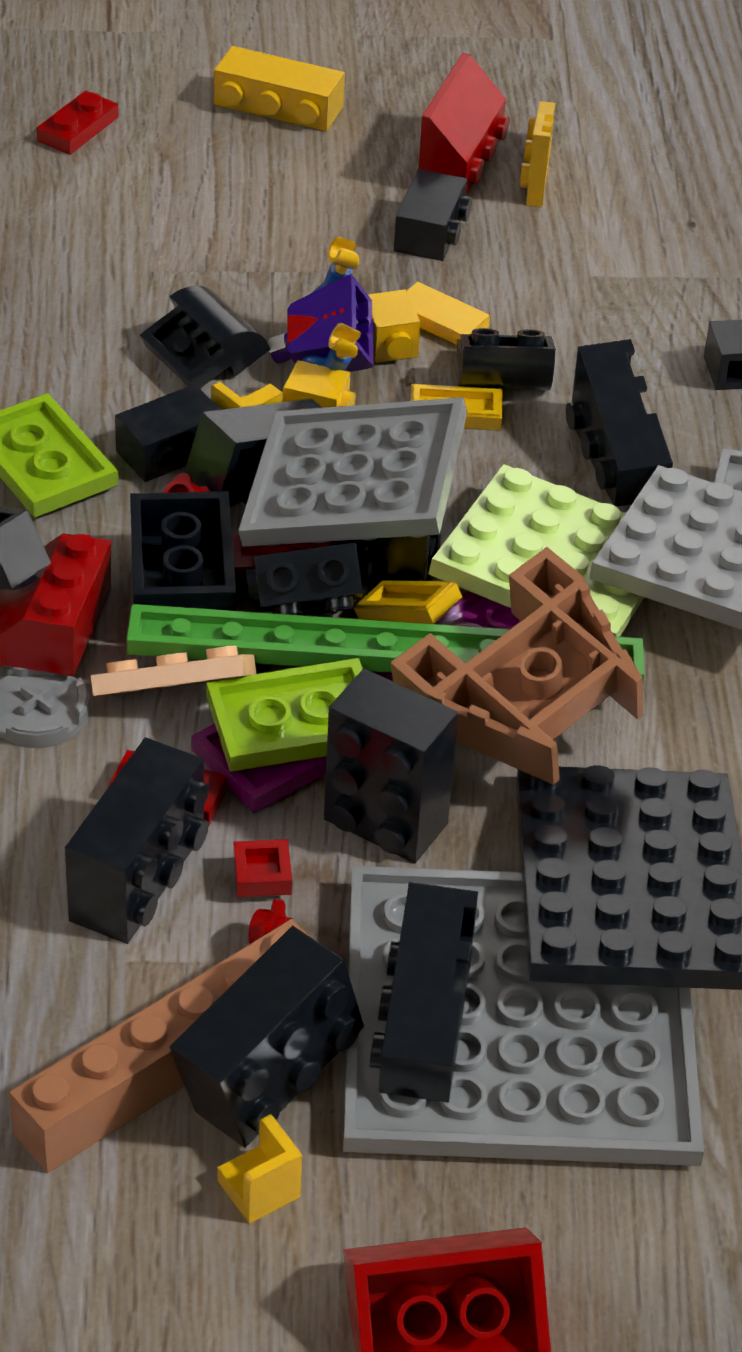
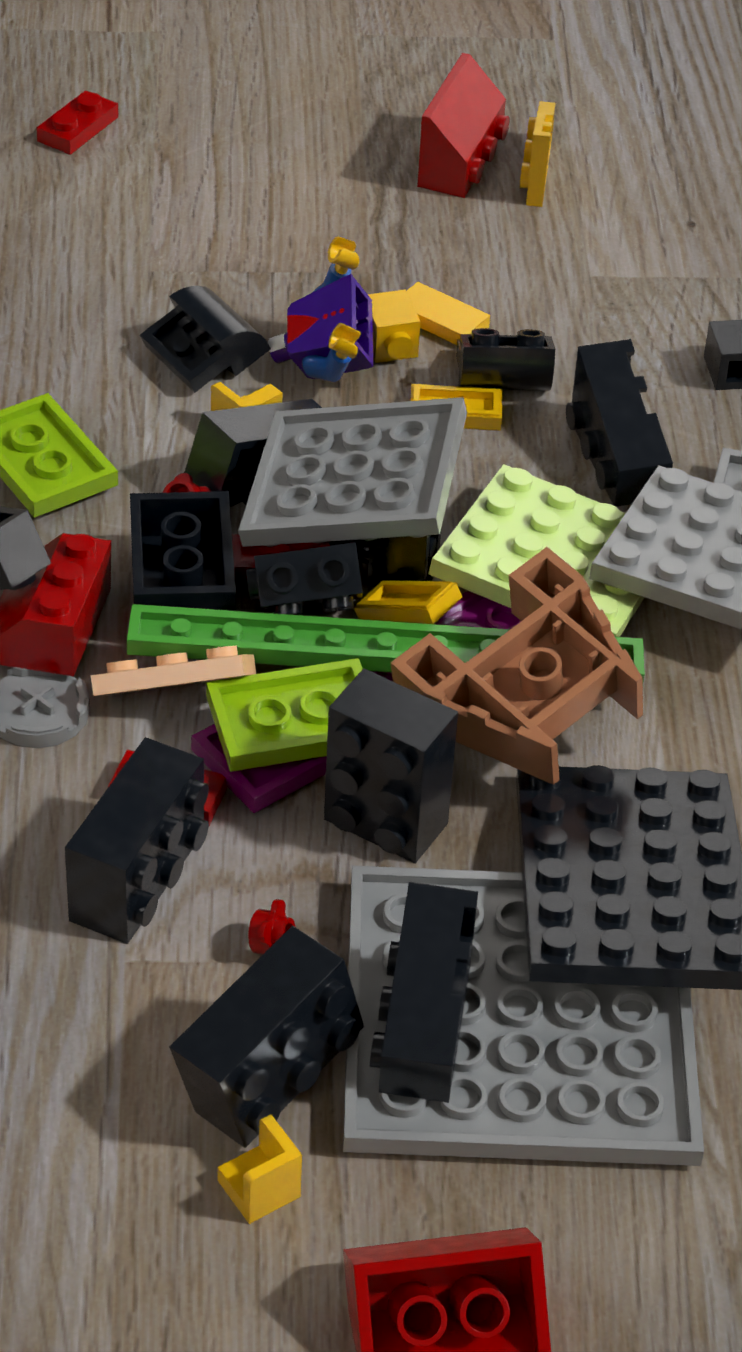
nougat brick [9,919,312,1173] -> none
black brick [115,384,221,482] -> none
yellow brick [214,46,345,132] -> none
red plate [233,839,292,897] -> none
yellow brick [283,360,356,408] -> none
black brick [394,169,472,261] -> none

